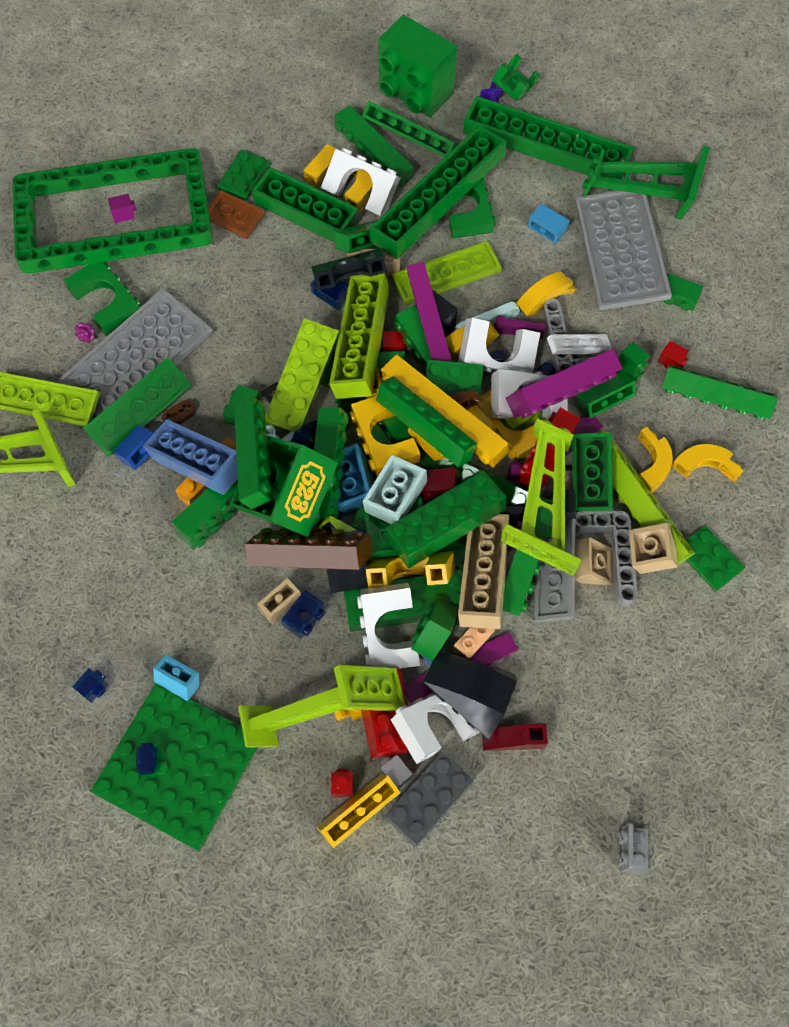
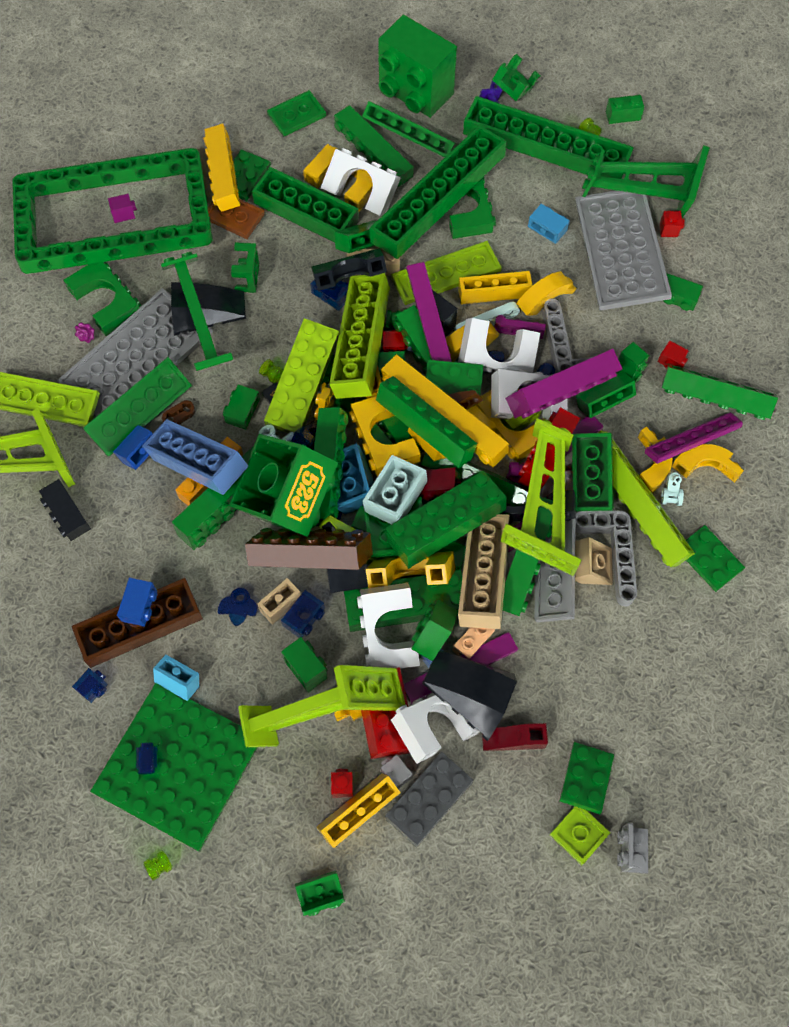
green brick [234,395,271,509] -> none
white plate [547,334,612,354] -> none
tan slope [629,523,678,574] -> none
none -> black brick [39,479,91,541]
none -> reddish brown brick [71,578,203,668]
none -> blue brick [117,578,157,626]
none -> clear neon green wheel [143,850,173,881]
none -> green piece [161,252,233,371]
none -> black wedge [171,282,246,336]
none -> yellow brick [203,123,240,212]
none -> clear blue plate [218,588,257,626]
none -> green panel [231,242,260,293]
none -> clear neon green wheel [259,359,284,384]
none -> green plate [267,90,326,137]
none -> green brick [281,637,328,693]
none -> green bracket [295,870,345,916]
none -> yellow plate [314,383,334,427]
none -> green wheel [386,310,402,328]
none -> yellow brick [458,271,533,305]
none -> lime plate [550,807,610,866]
none -> green plate [559,742,614,814]
none -> clear neon green wheel [578,117,602,136]
none -> green brick [605,94,645,124]
none -> magenta tile [645,412,743,464]
none -> red brick [660,211,685,237]
none -> light aqua piece [661,472,684,506]

